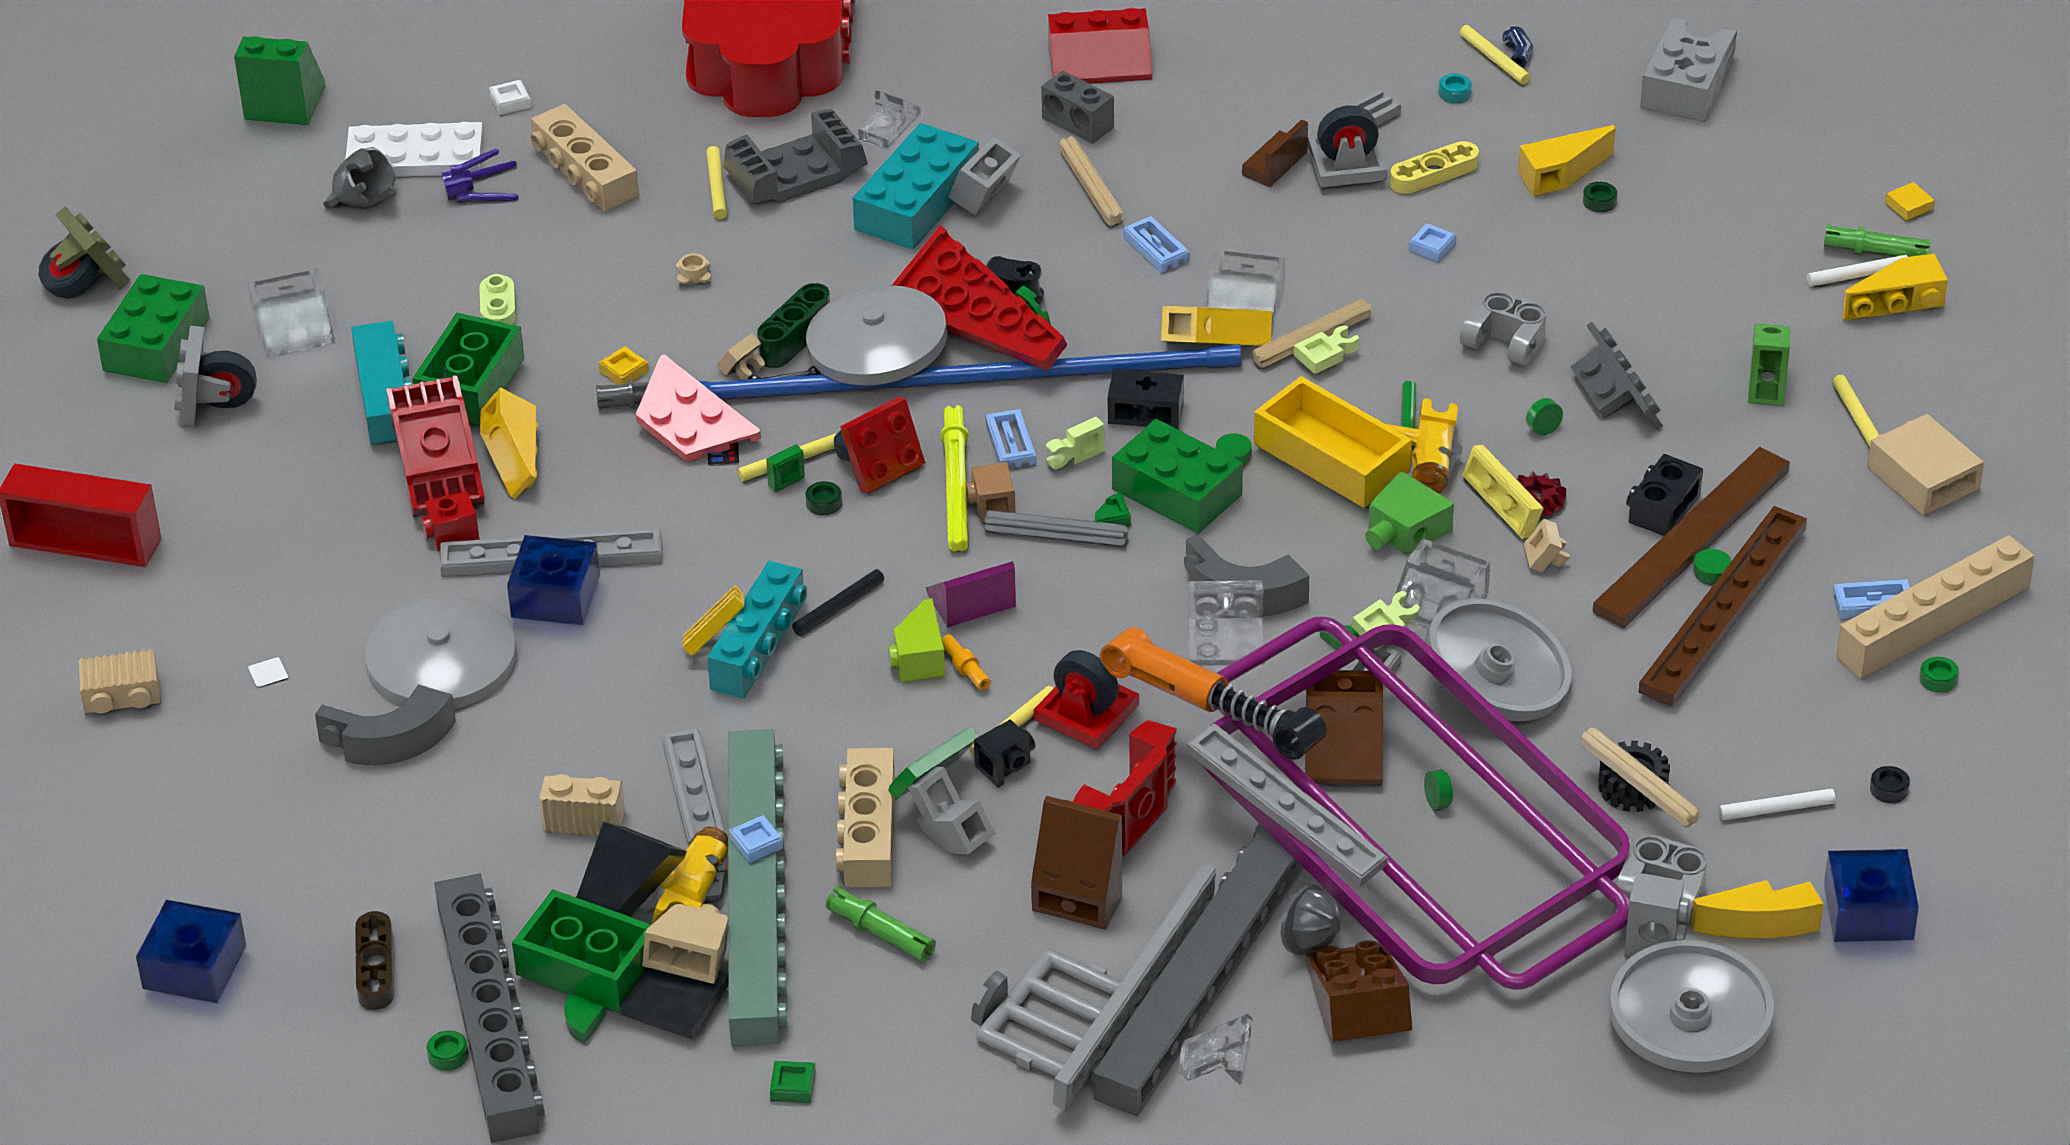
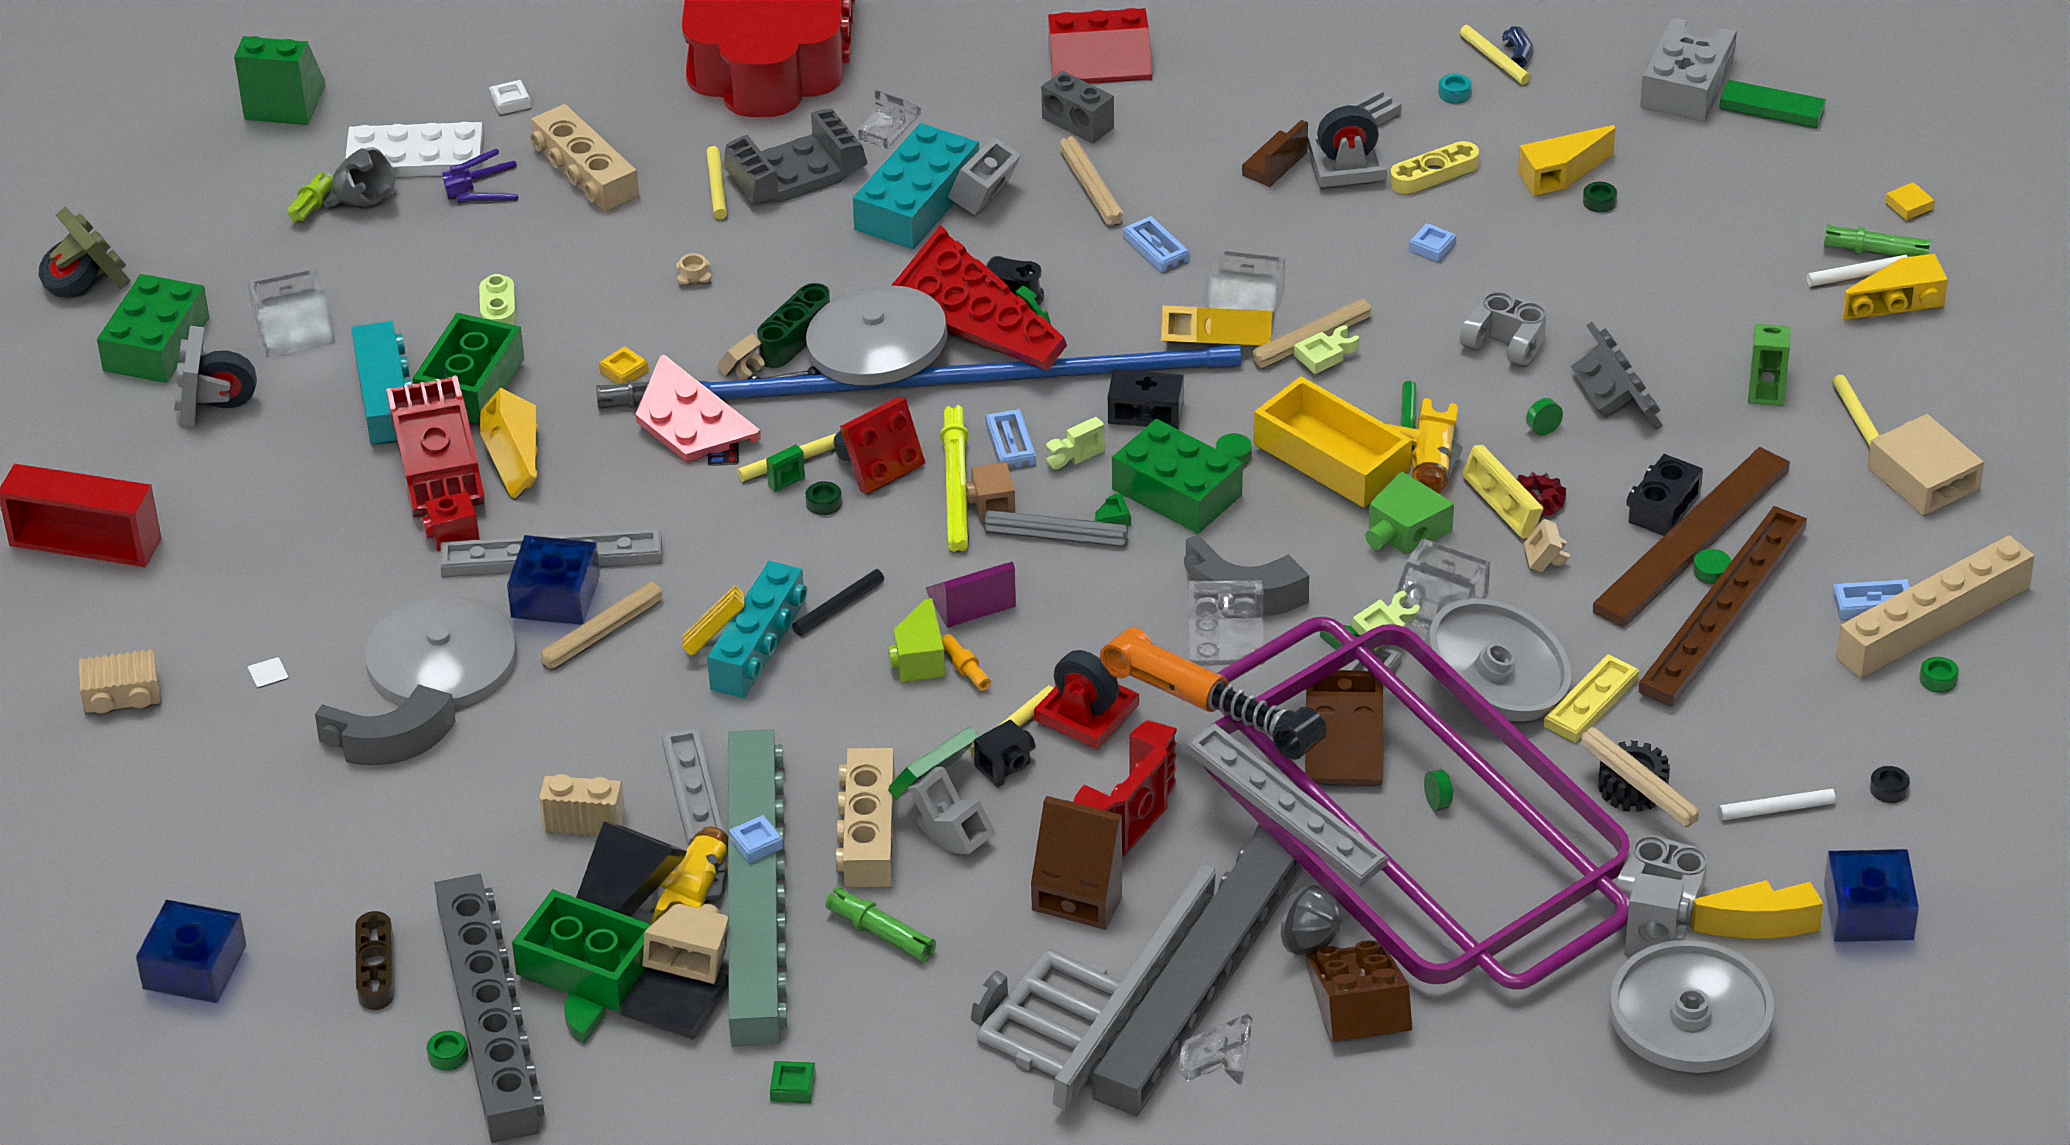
none -> lime axle [287,171,333,223]
none -> tan axle [540,582,663,669]
none -> light yellow tile [1544,654,1640,743]
none -> green tile [1719,79,1826,128]

